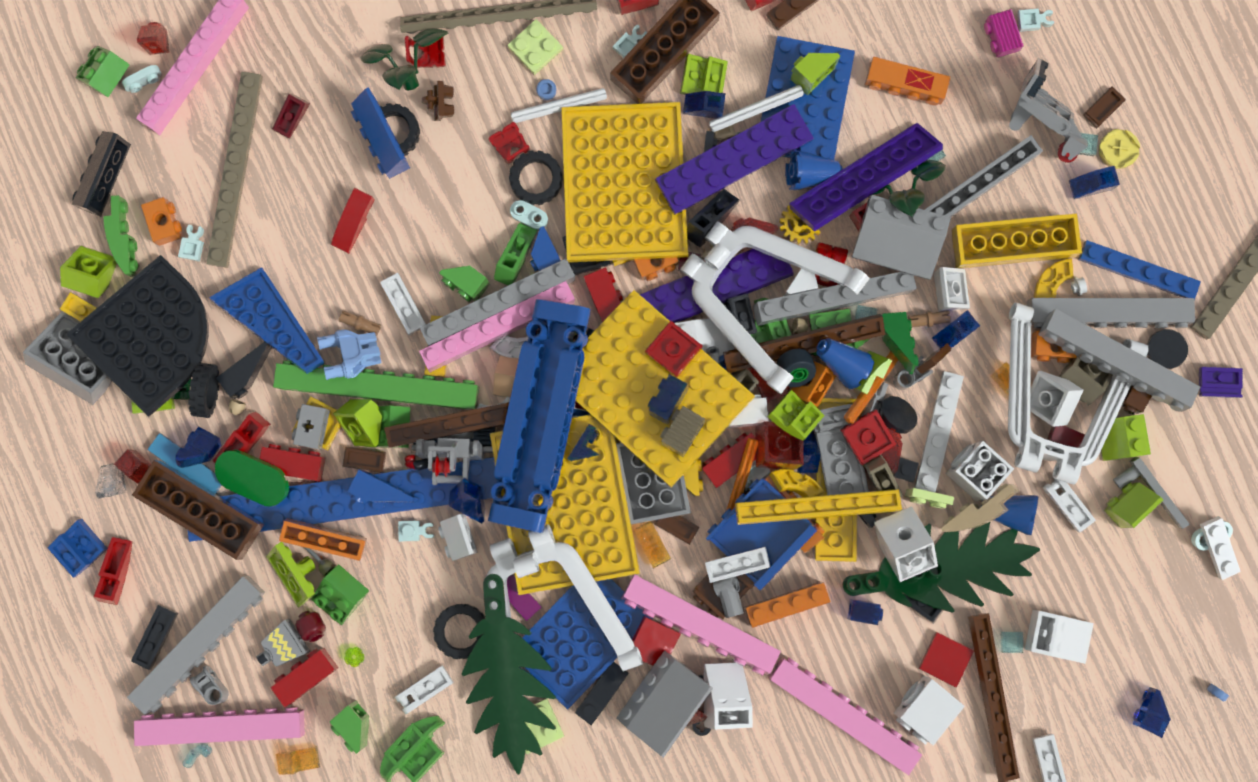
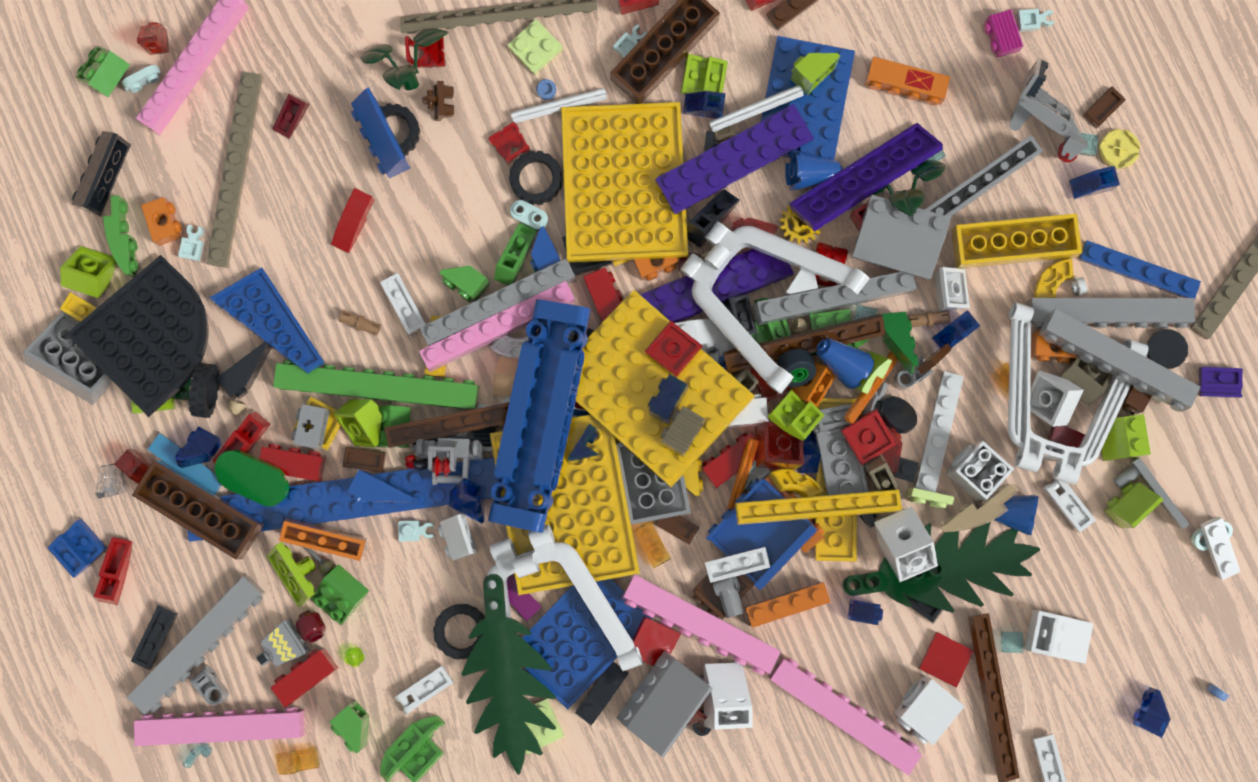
light blue connector [317,329,381,380] -> none

